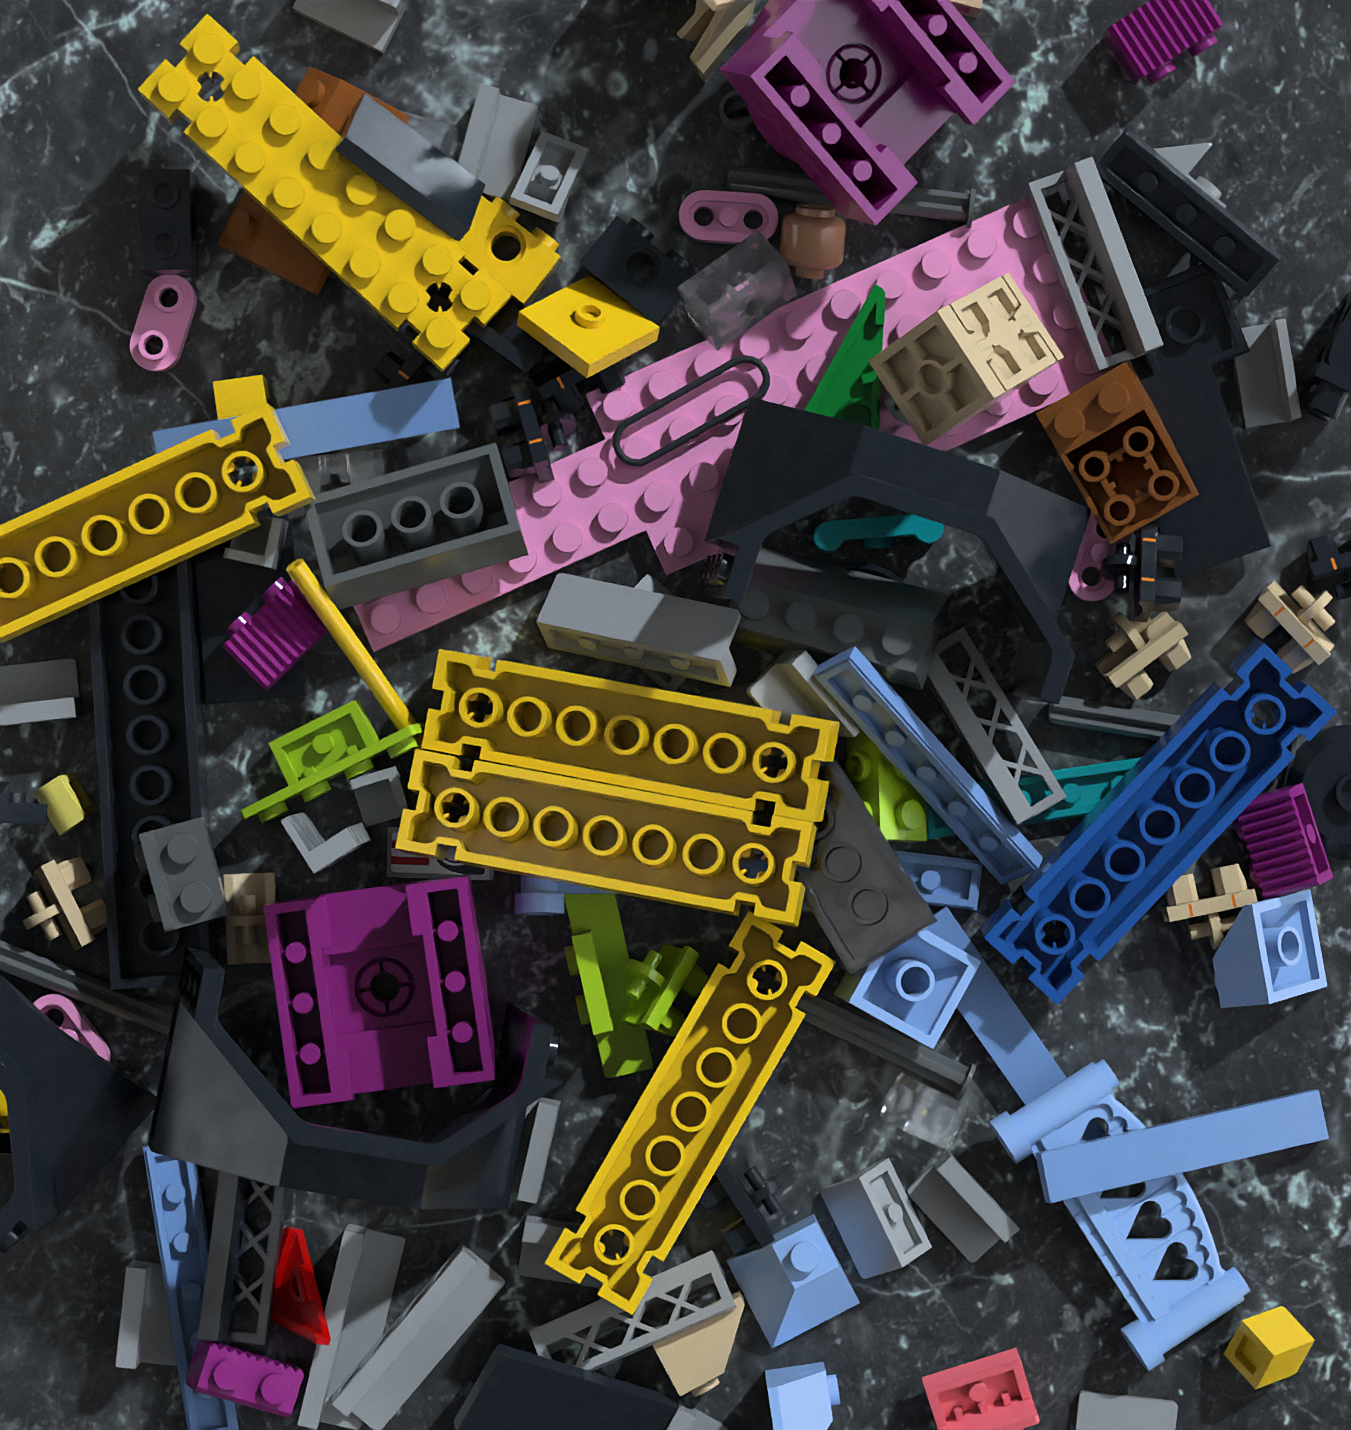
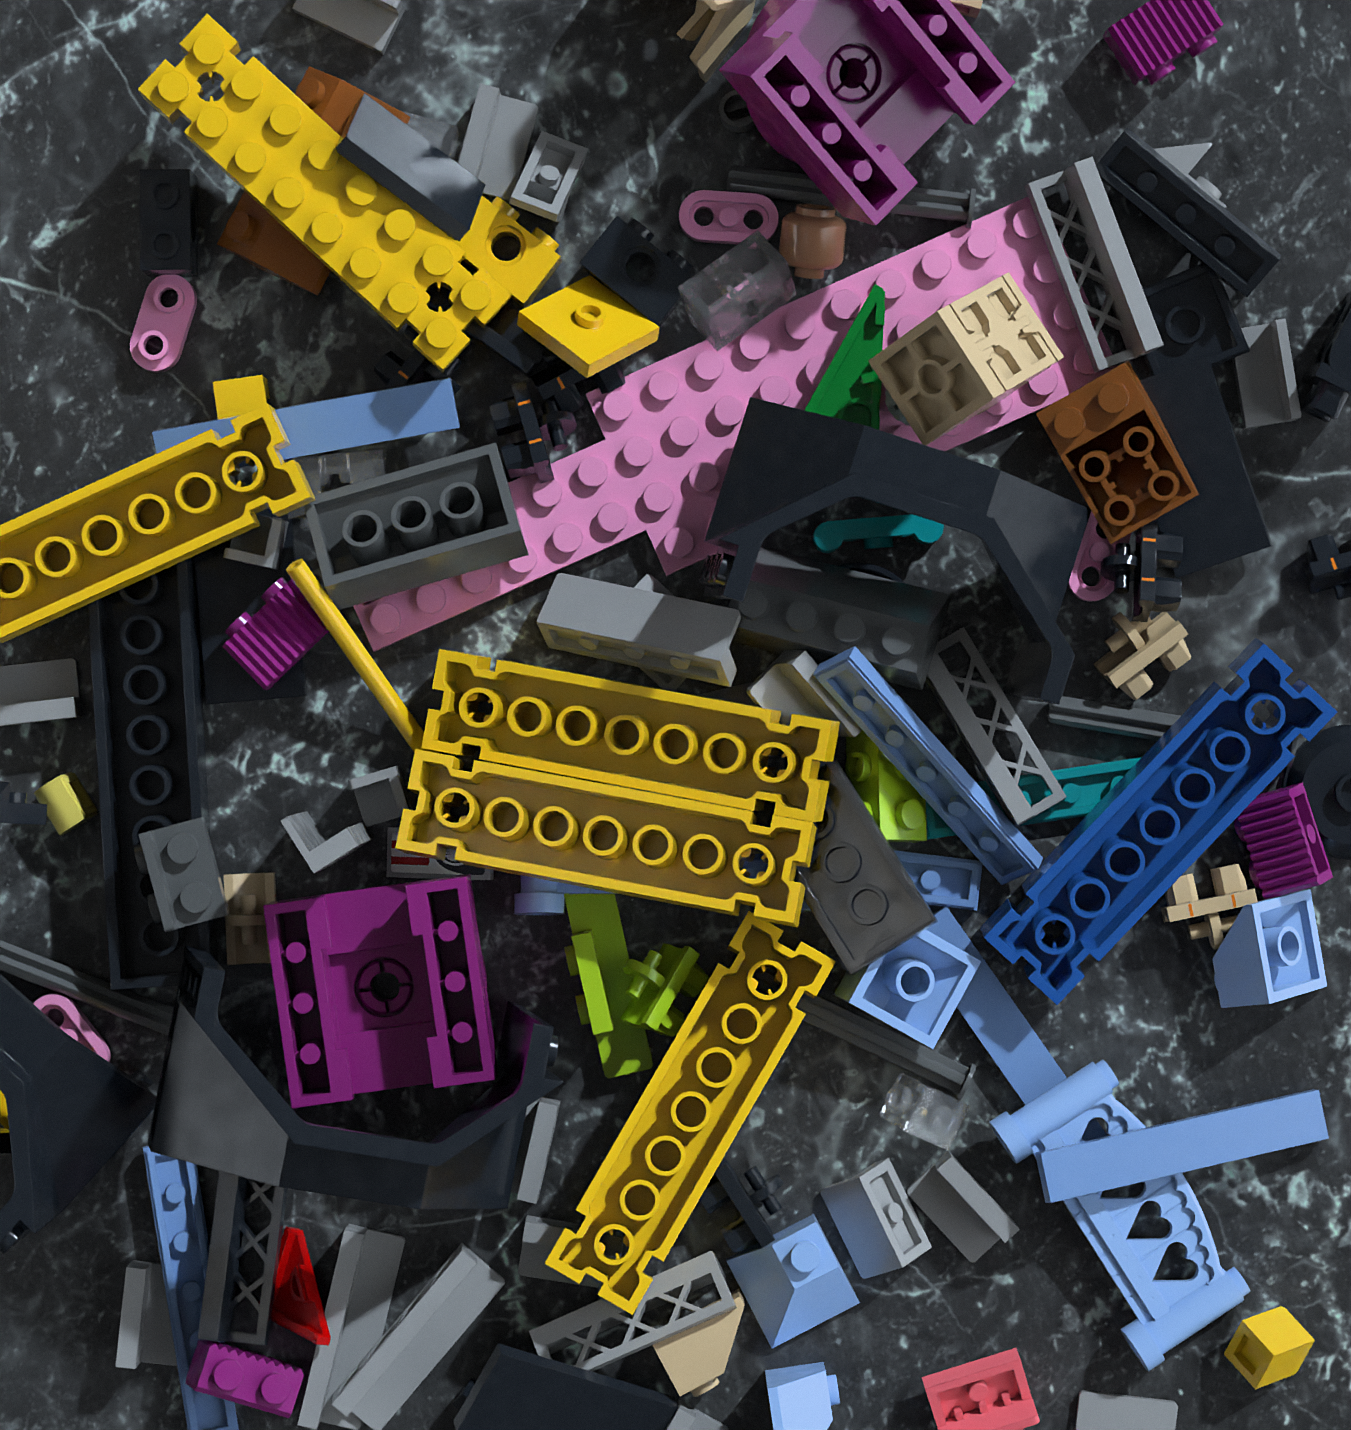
tan hips [23,857,107,951] -> none
lime bracket [239,699,425,823] -> none
black piece [612,355,770,466] -> none
tan hips [1245,580,1335,674] -> none

